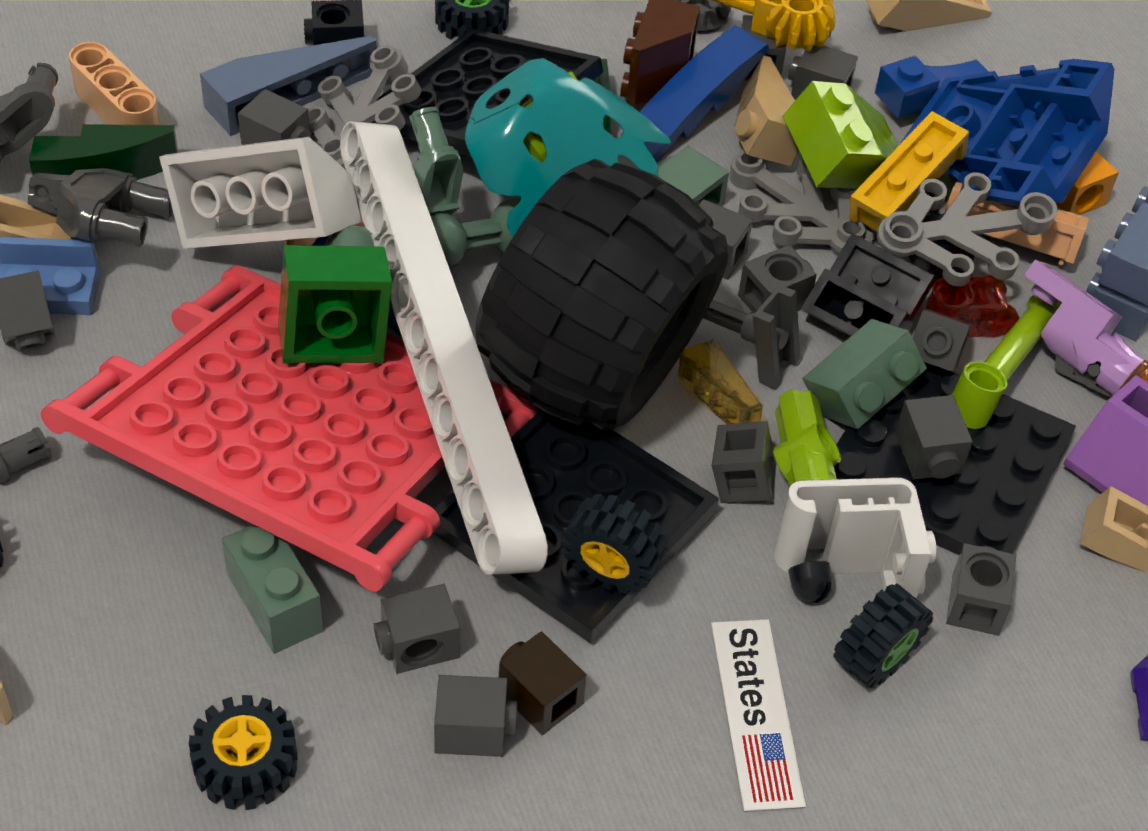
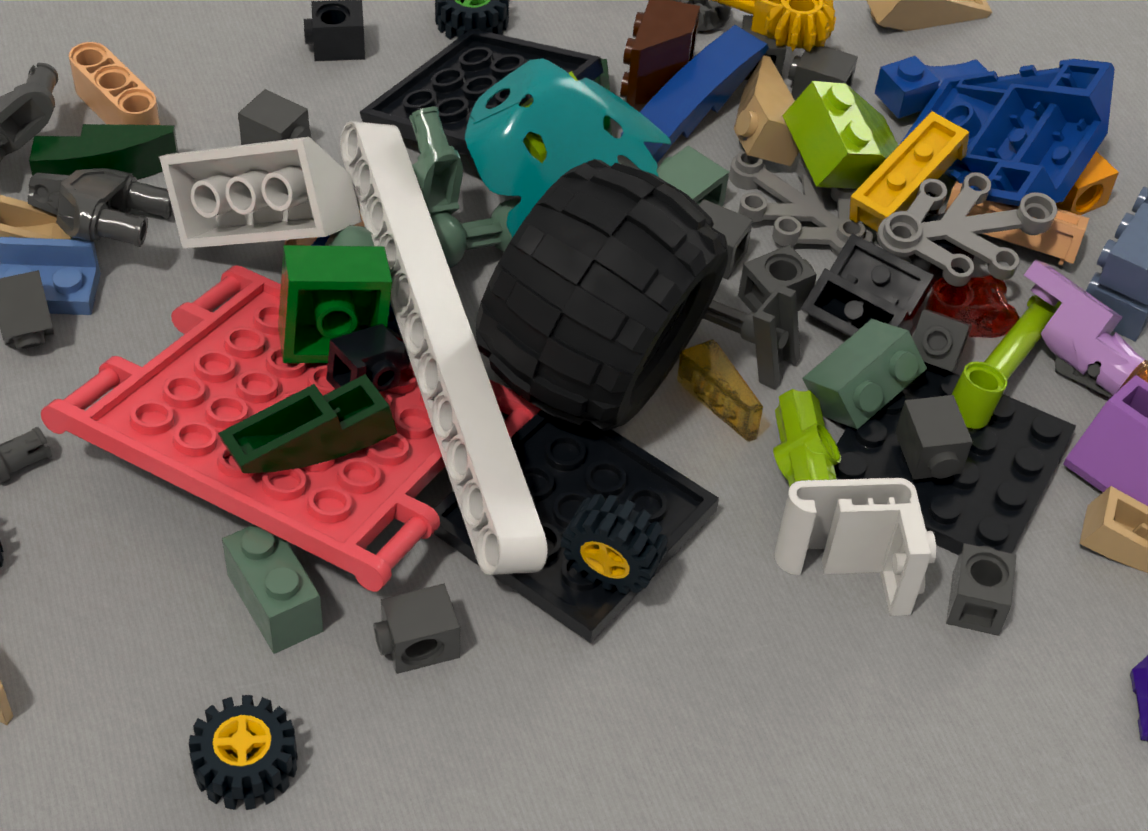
sand blue slope [200,36,377,136] -> none
light grey plant [308,45,421,170] -> none
dark grey brick [434,674,517,757] -> none
dark brown brick [499,631,587,736] -> none
dark grey brick [711,421,774,503] -> none
white sticker [711,619,806,811] -> none
black hinge [788,561,833,603] -> none
black wheel [833,583,933,688] -> none
none -> dark green slope [218,374,397,473]
none -> black brick [326,324,410,392]

